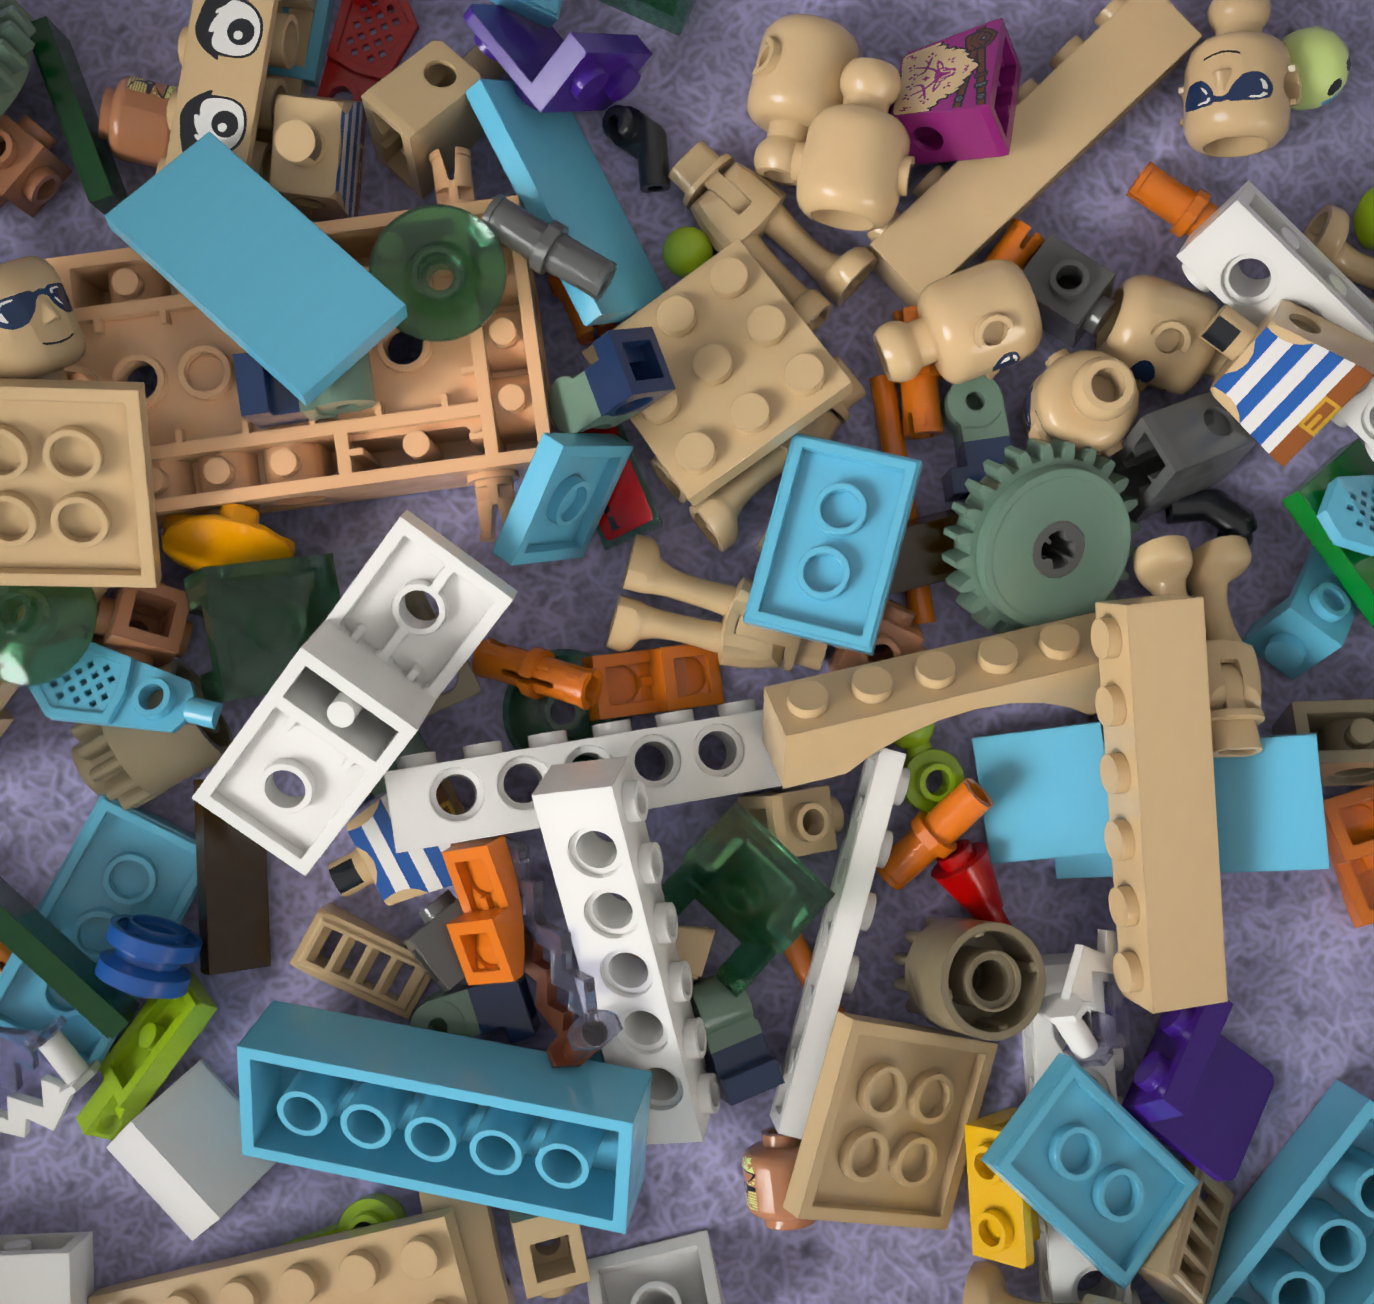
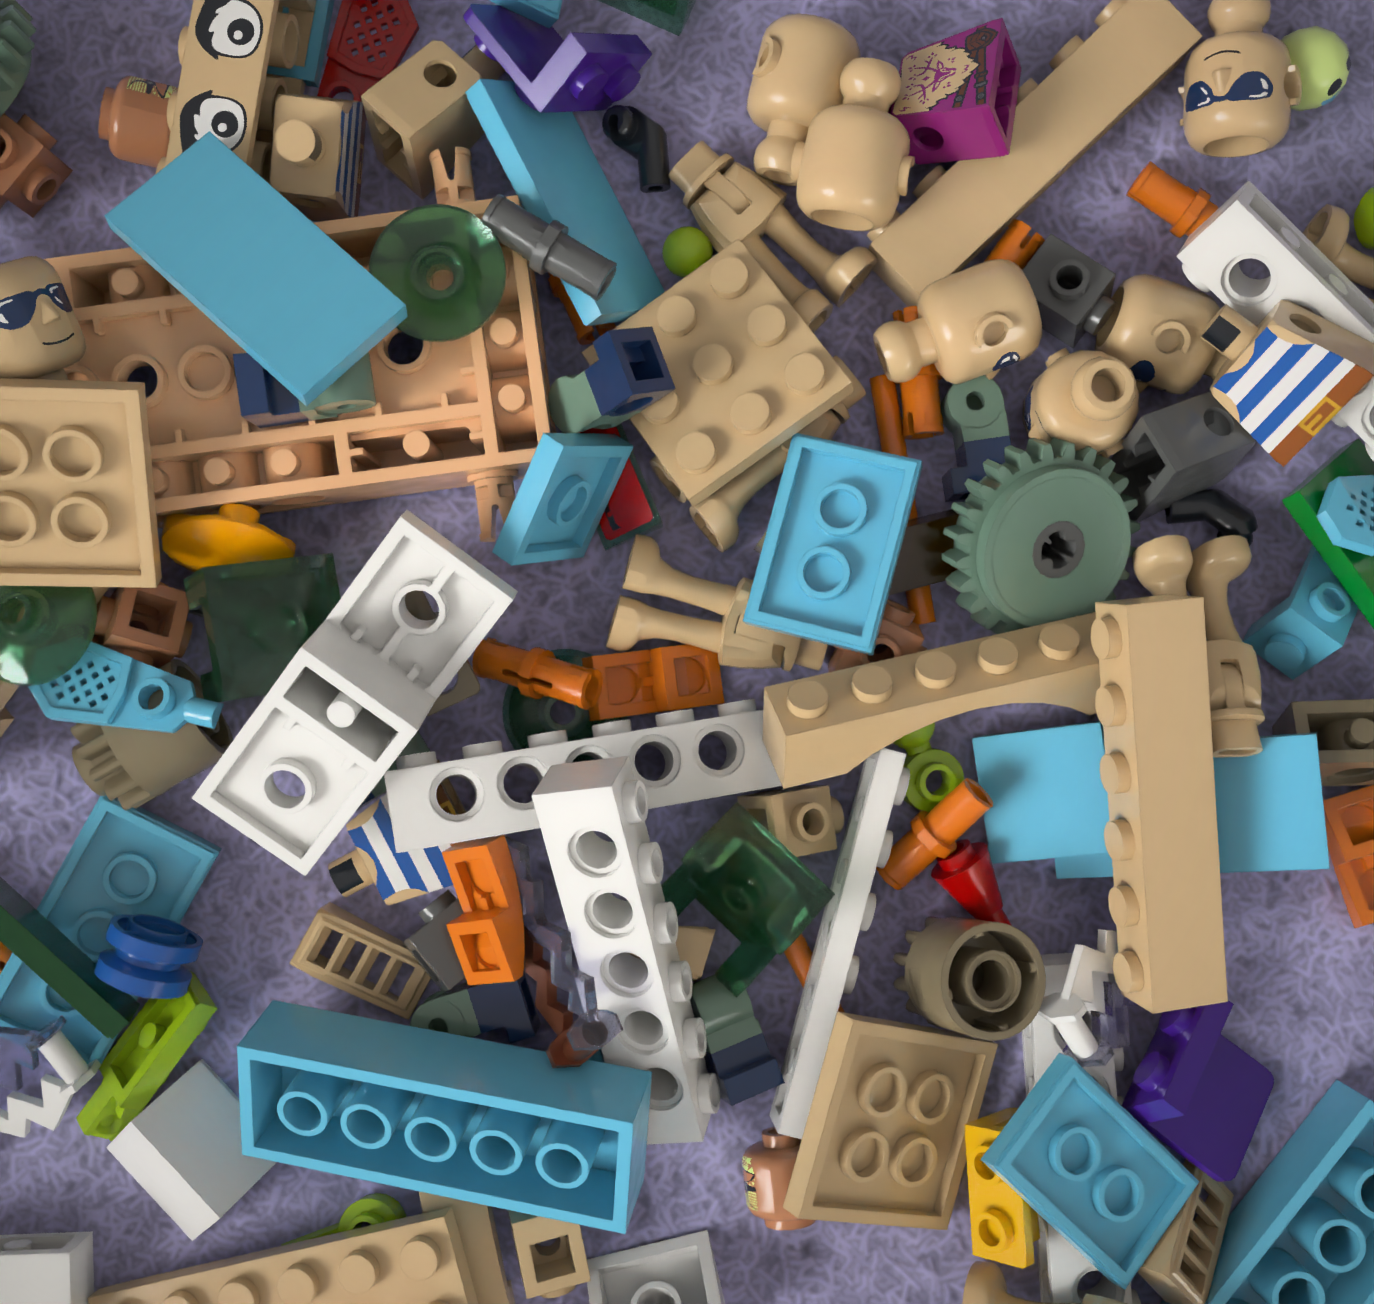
dark green tile [30,16,128,215] -> none
dark brown tile [193,779,271,975] -> none

